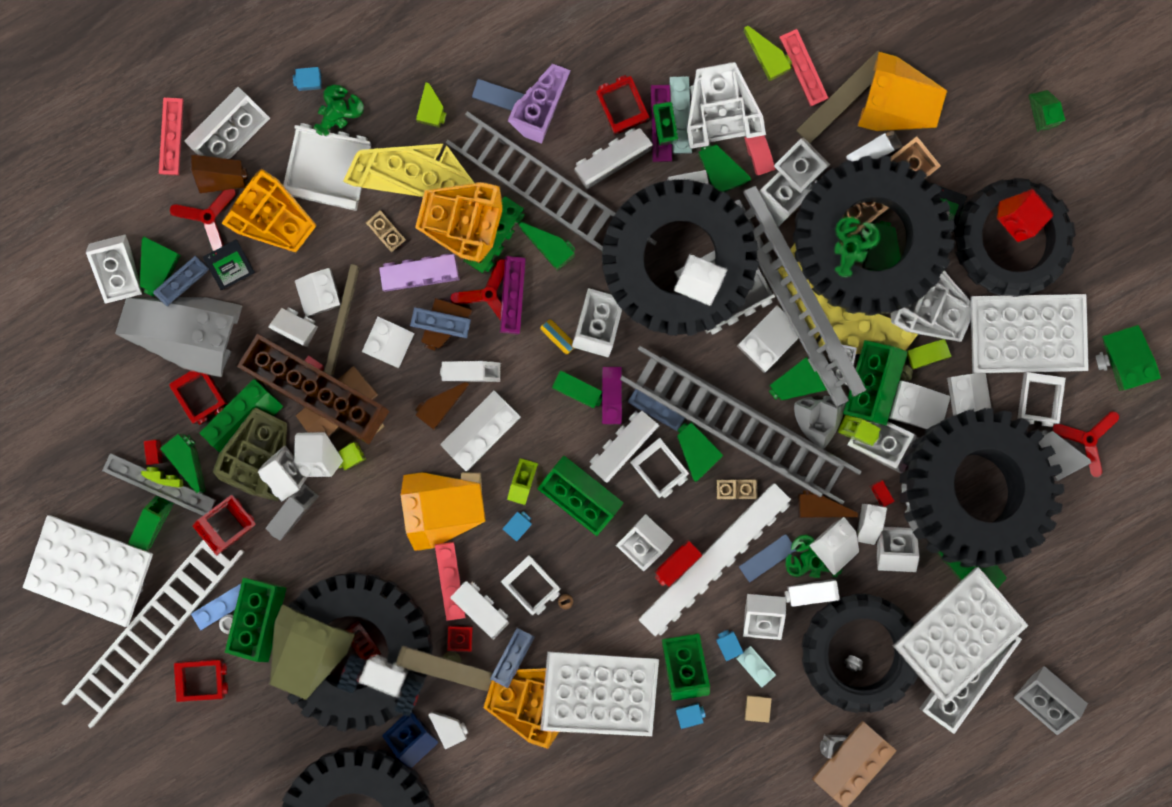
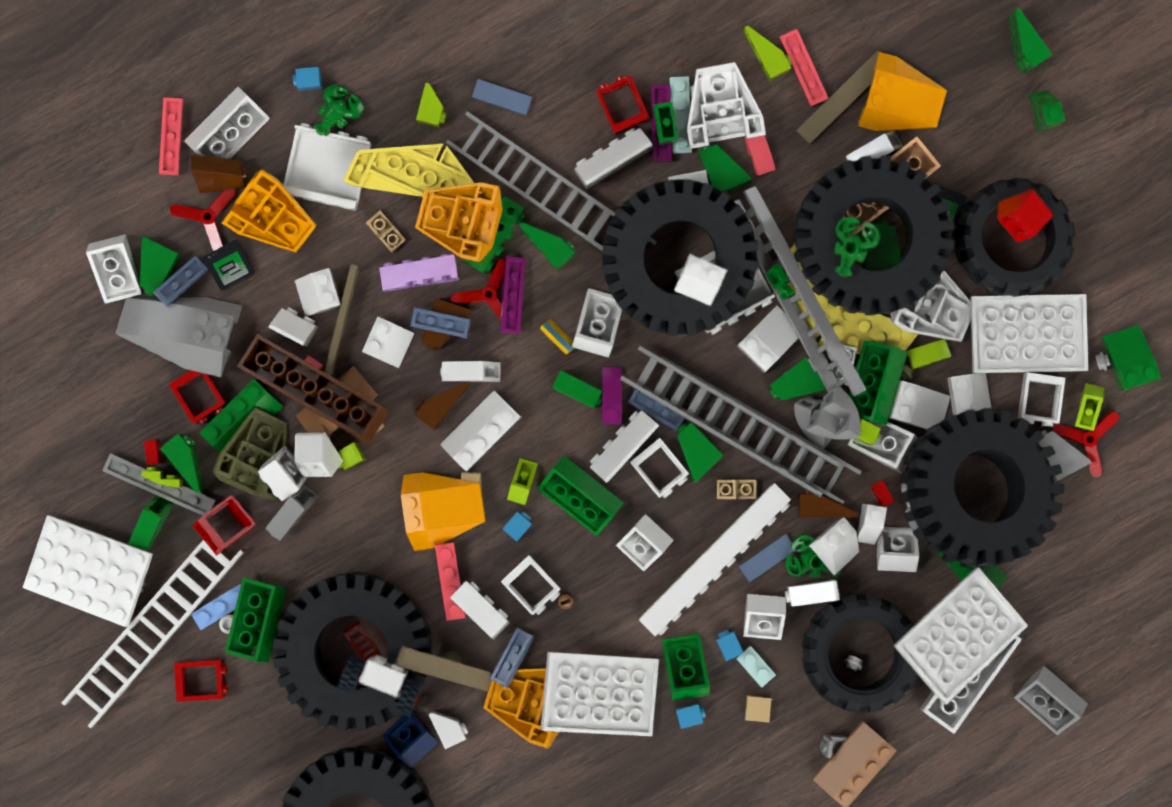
olive wedge [270,604,355,699] -> none
red piece [447,626,473,652] -> none
lavender wedge [508,64,570,143] -> none
red window [655,540,703,587] -> none
white slope [759,172,817,227] -> none
white slope [774,137,830,193] -> none
none -> green plate [765,264,794,300]
none -> light grey brick [806,386,861,440]
none -> green slope [1008,7,1052,74]
none -> lime slope [1075,383,1104,431]

